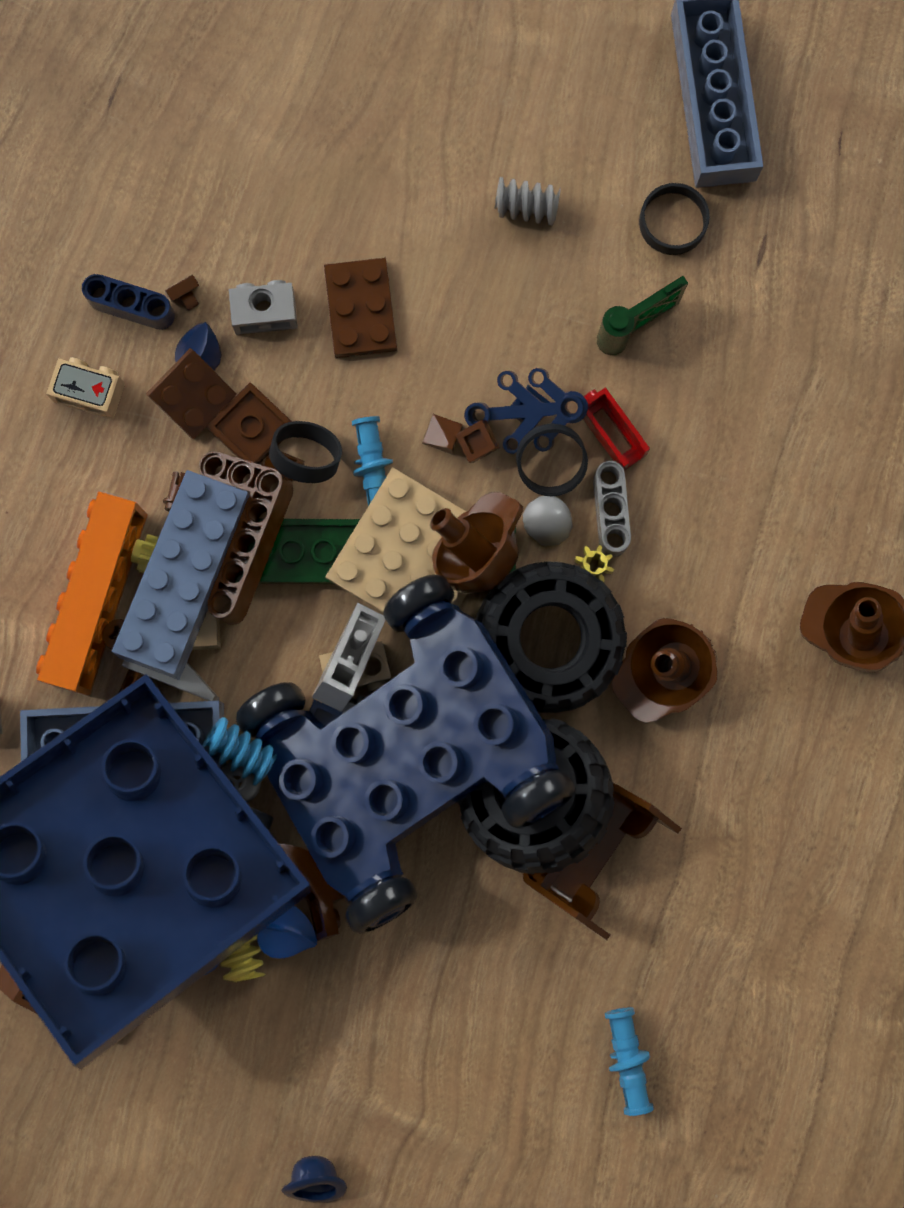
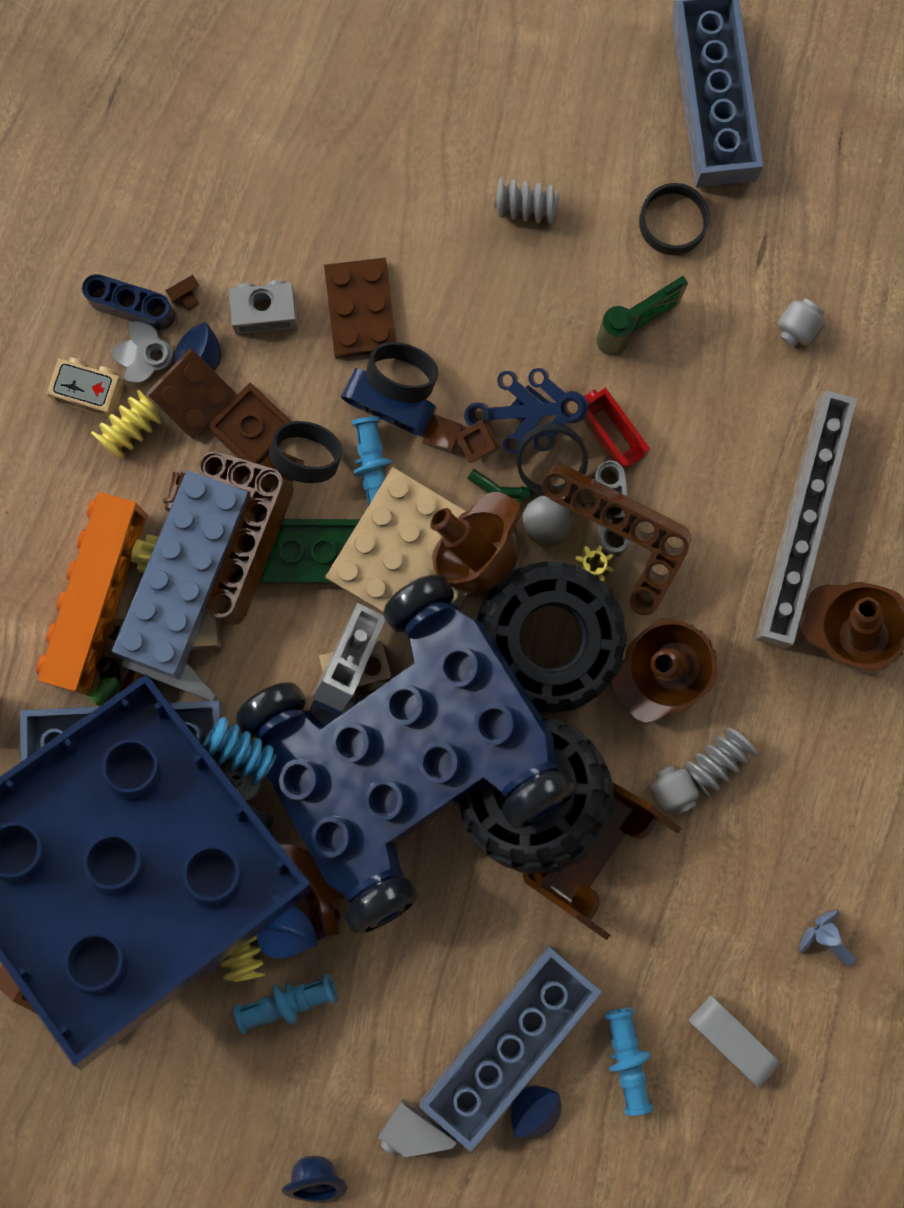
none -> arm [88,657,120,706]
none -> light yellow piece [91,390,162,459]
none -> light grey plate [110,321,173,383]
none -> dark azure piece [234,973,338,1034]
none -> dark blue beam [341,368,437,436]
none -> black tyre [366,342,438,403]
none -> light grey slope [378,1098,457,1158]
none -> sand blue brick [419,944,602,1152]
none -> dark green piece [467,469,532,503]
none -> dark blue piece [511,1085,562,1139]
none -> reddish brown beam [542,465,691,615]
none -> light grey head [651,765,700,816]
none -> light grey piece [685,727,759,798]
none -> light grey beam [688,996,781,1088]
none -> light grey brick [754,390,857,649]
none -> light grey head [777,298,825,347]
none -> sand blue plant [799,910,856,966]

